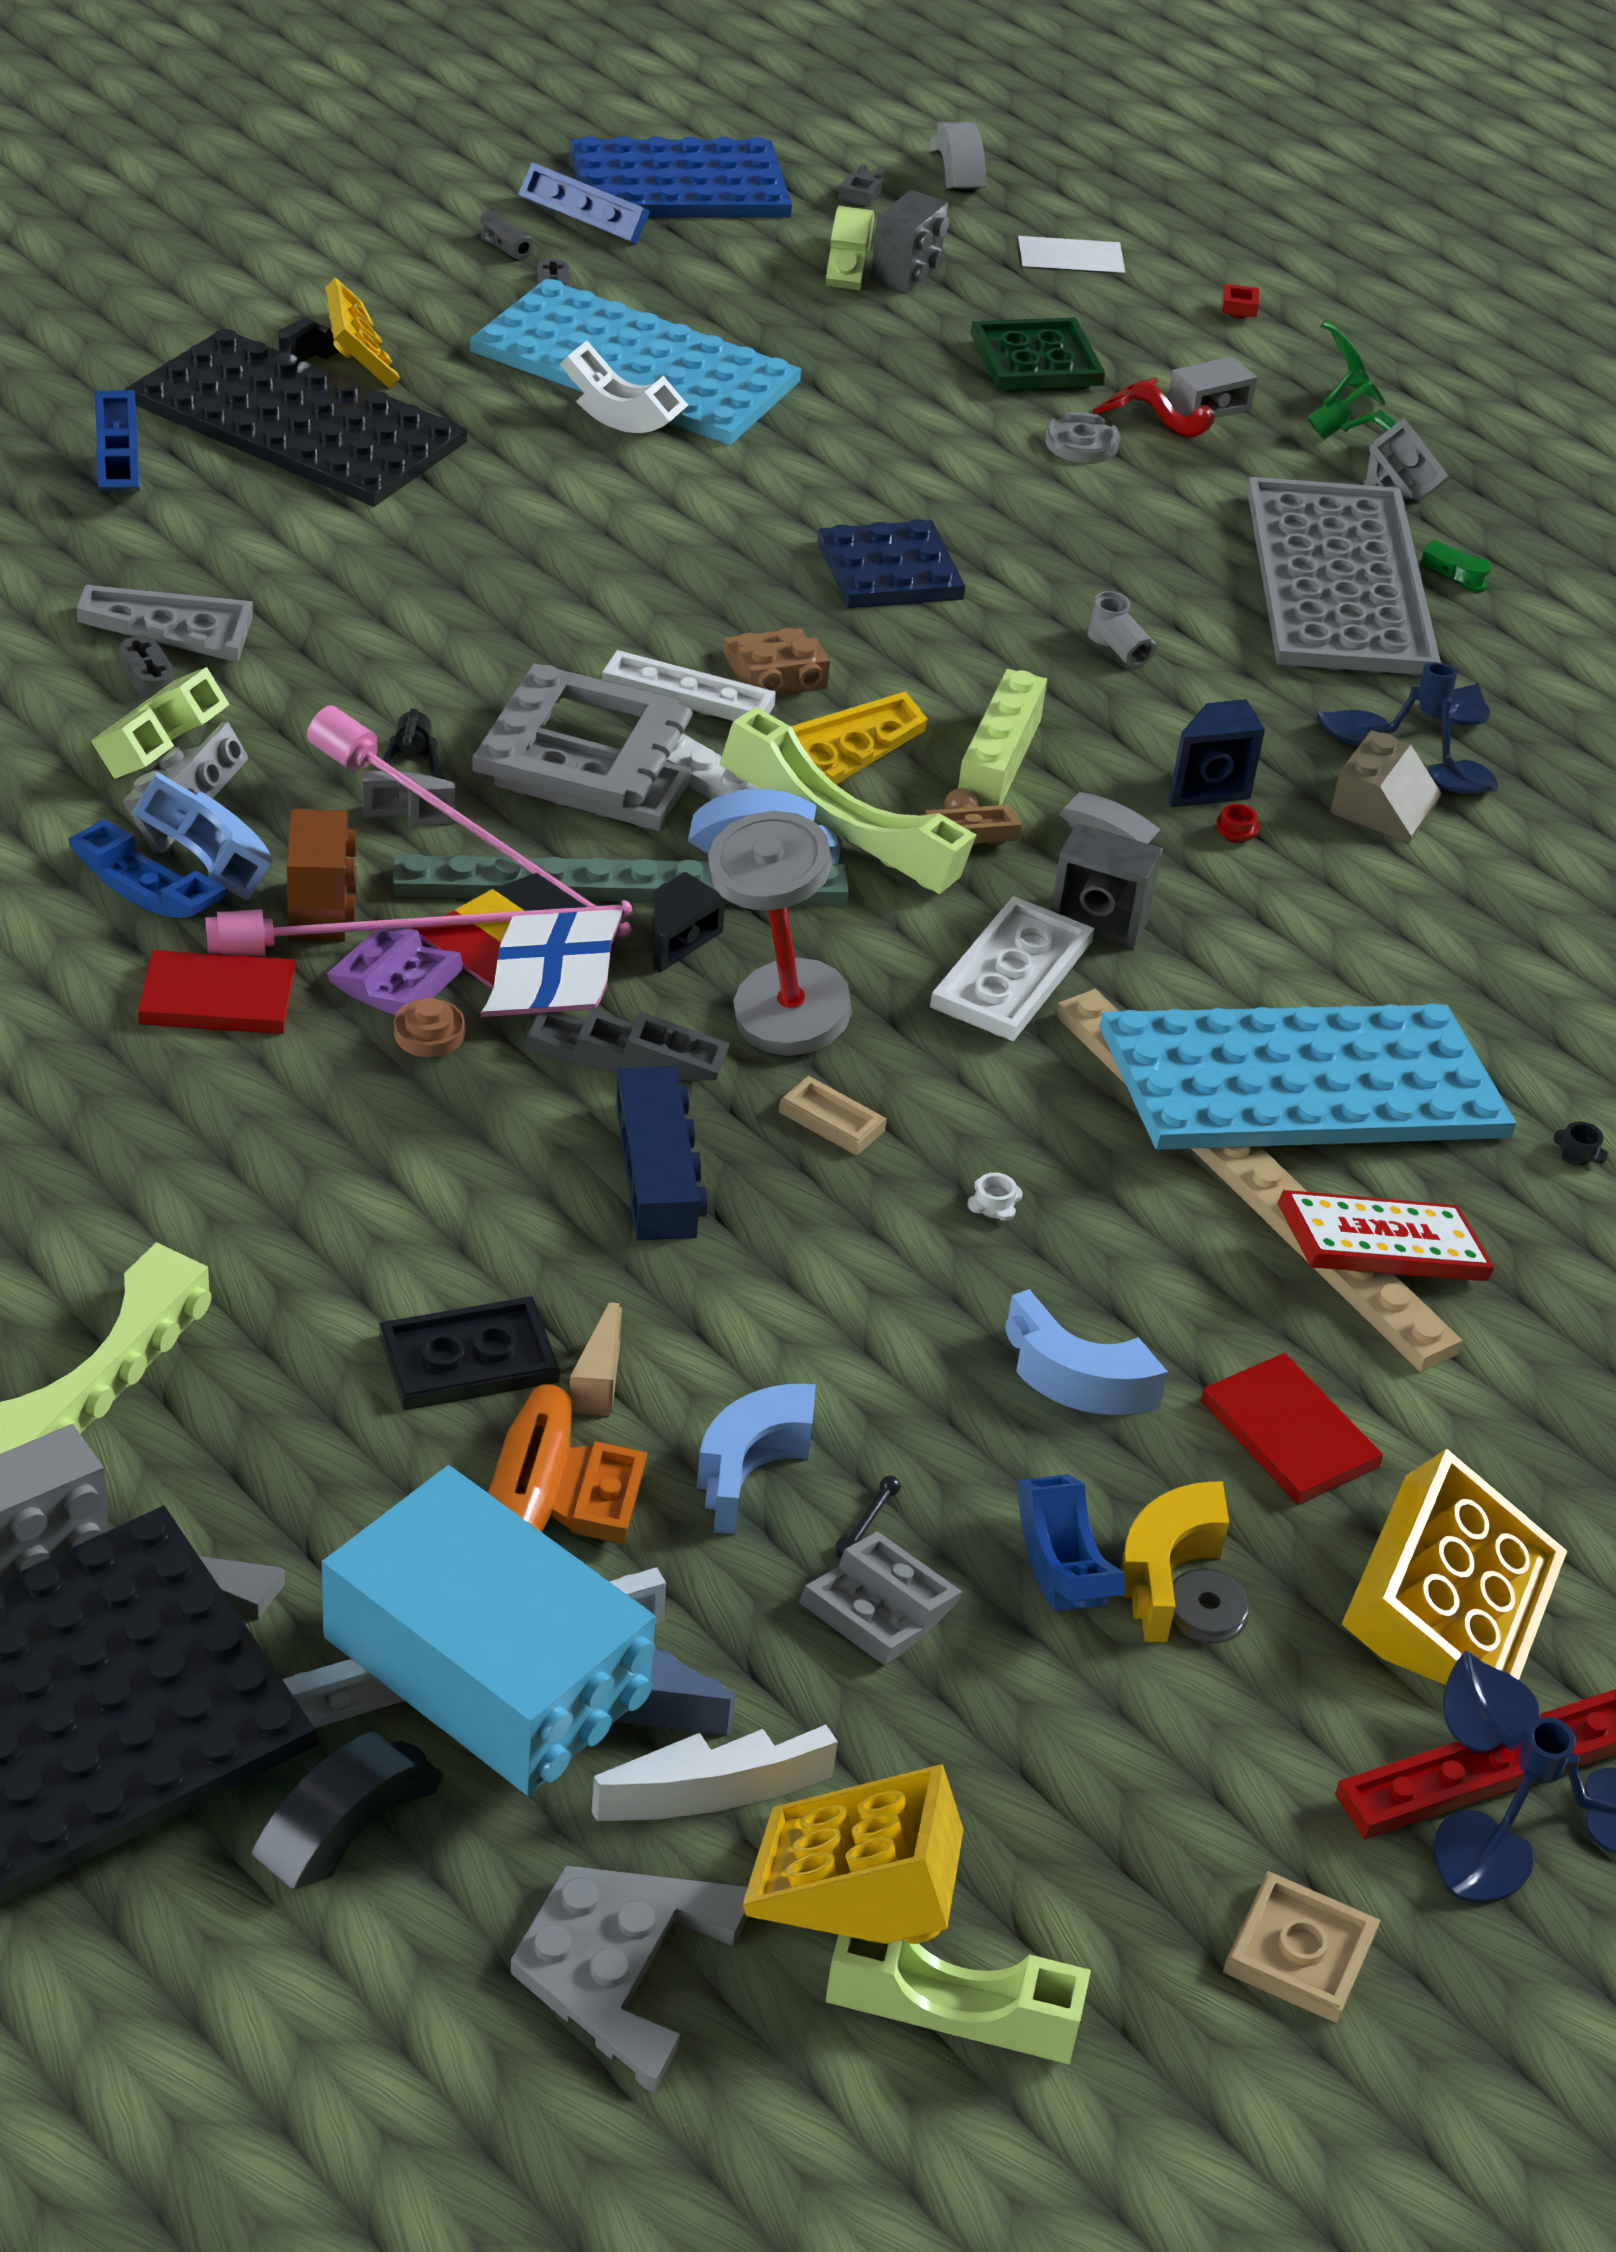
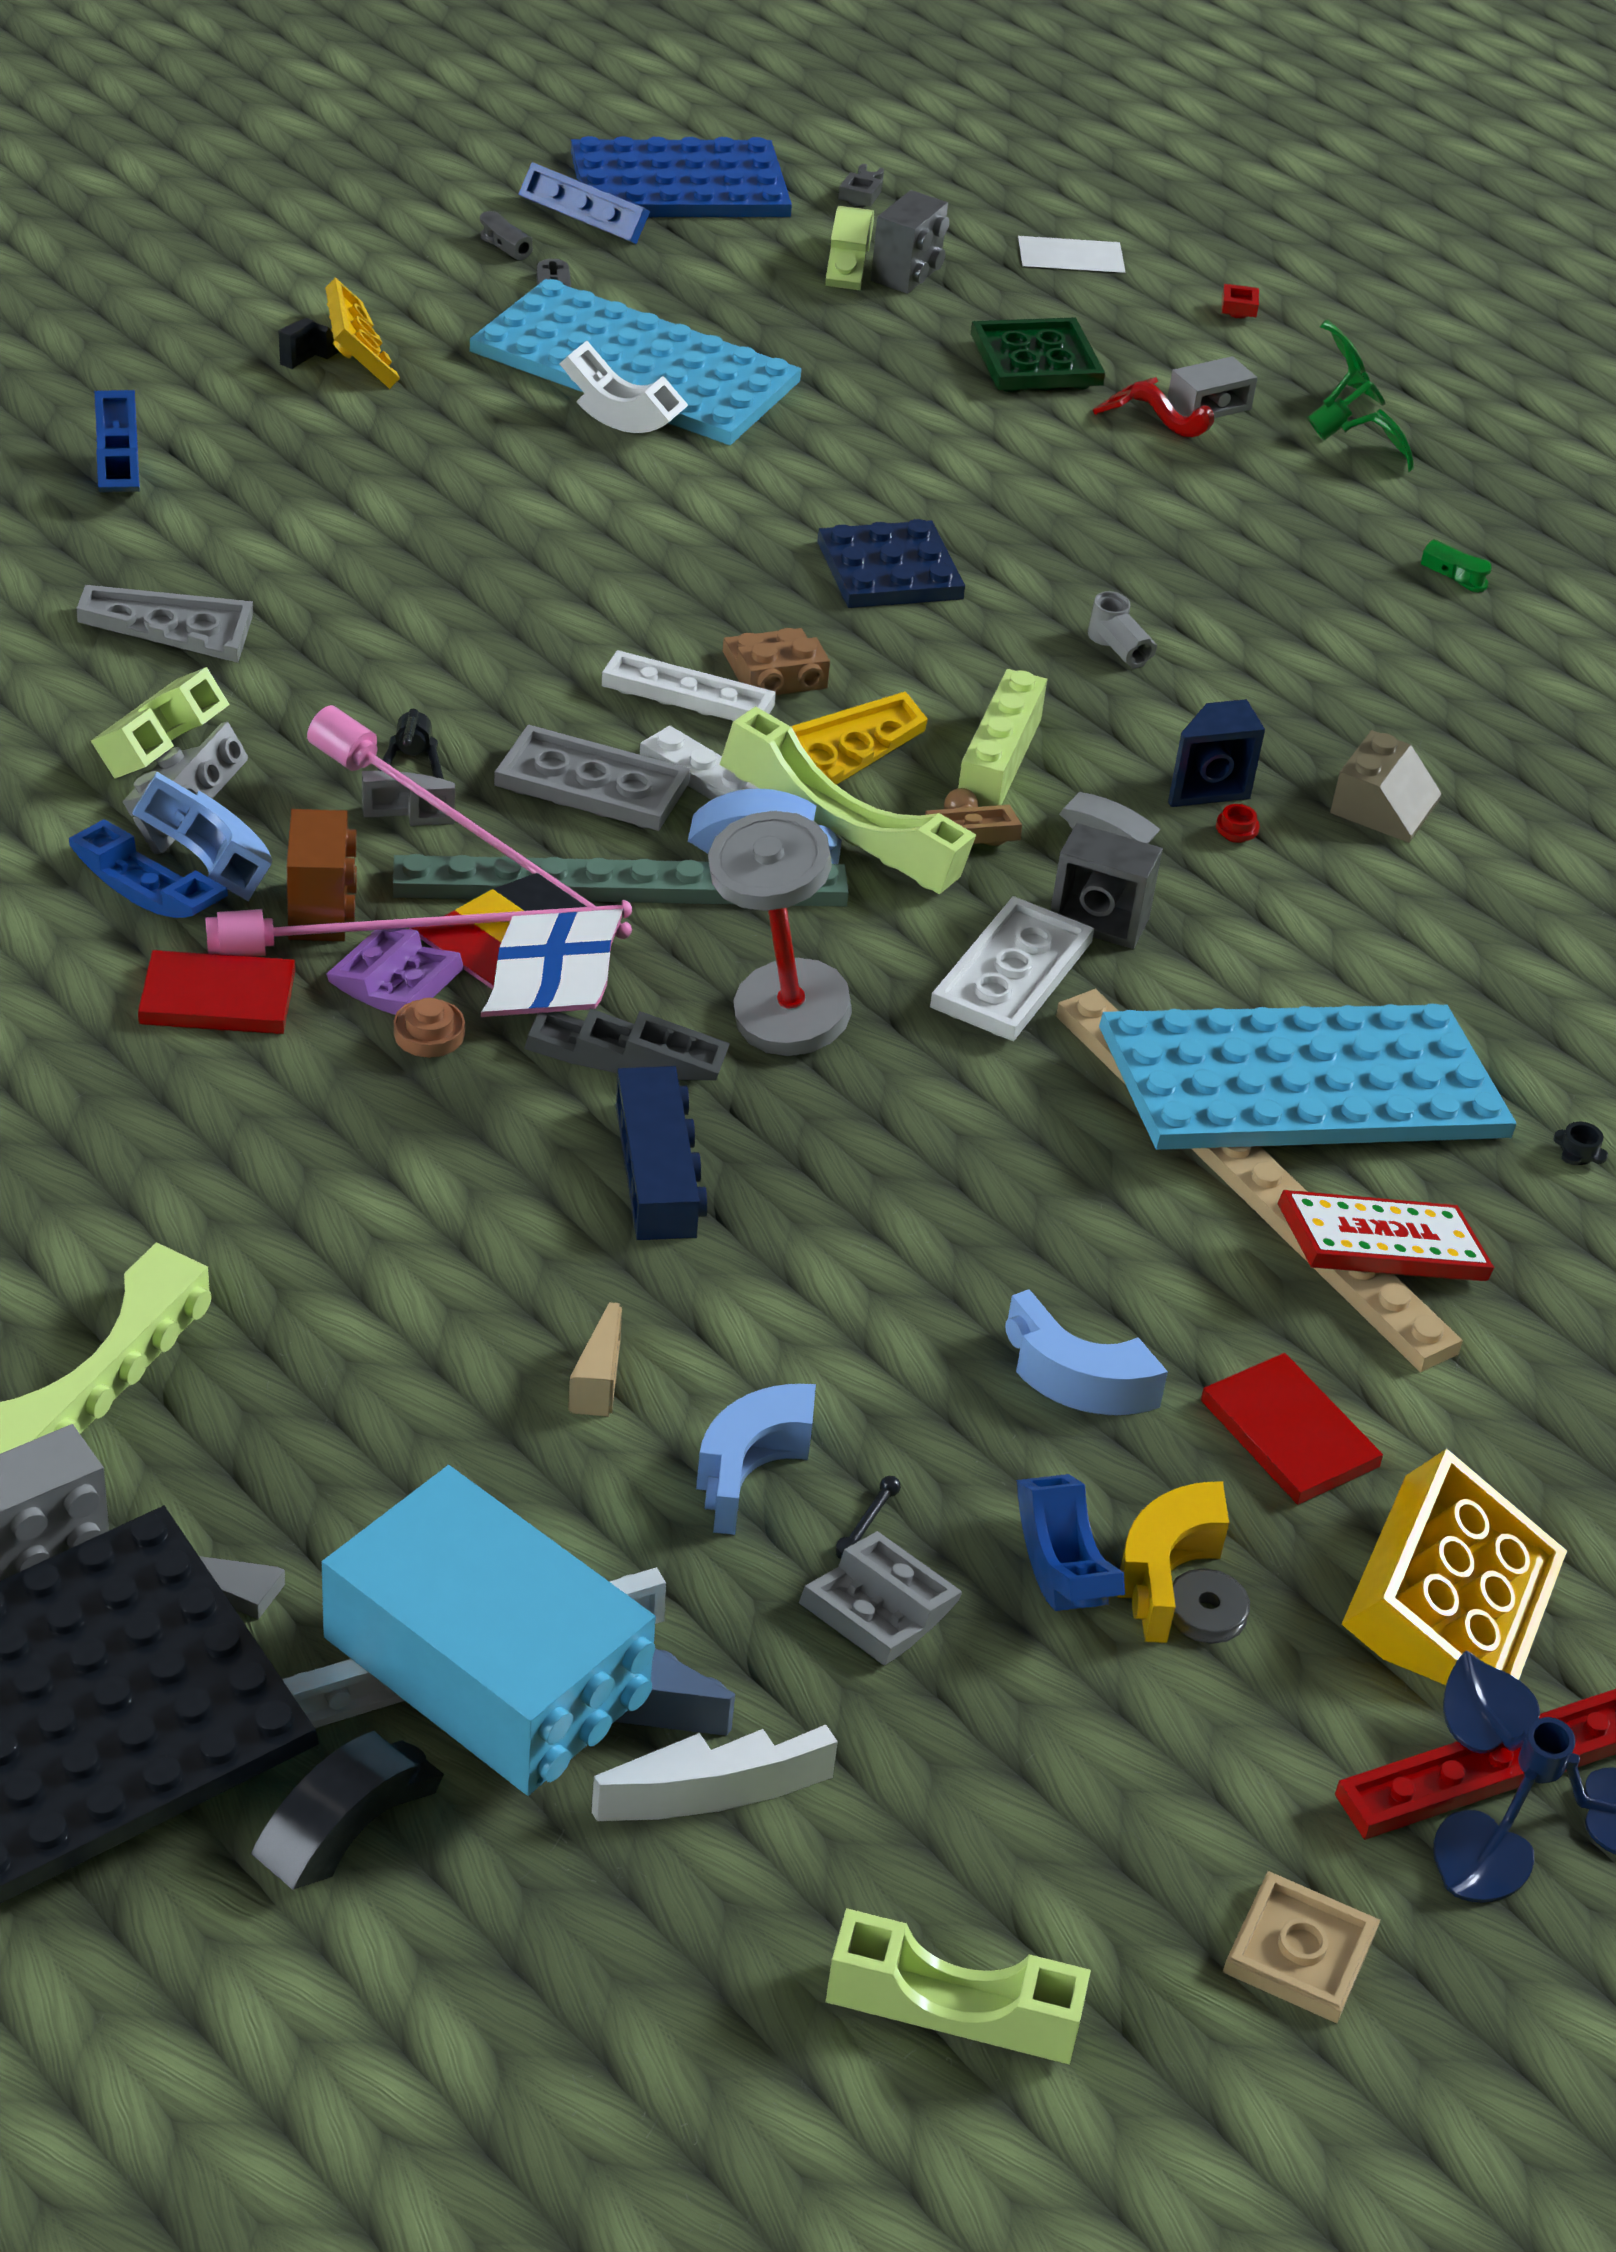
flat silver beam [119,636,174,698] -> none
black plate [125,328,467,507] -> none
black tile [379,1296,560,1411] -> none
light grey hinge [472,663,693,809] -> none
orange plate [488,1384,647,1545] -> none
light grey wing [510,1866,748,2093] -> none
black slope [652,872,725,972] -> none
yellow slope [742,1764,964,1944] -> none
tan tile [779,1076,887,1156] -> none
light grey arch [930,122,986,189] -> none
white plate [967,1173,1023,1220] -> none
light grey tile [1044,412,1121,463] -> none
light grey plate [1247,477,1441,677] -> none
dark blue plant [1317,662,1498,794] -> none
light grey slope [1364,418,1451,502] -> none

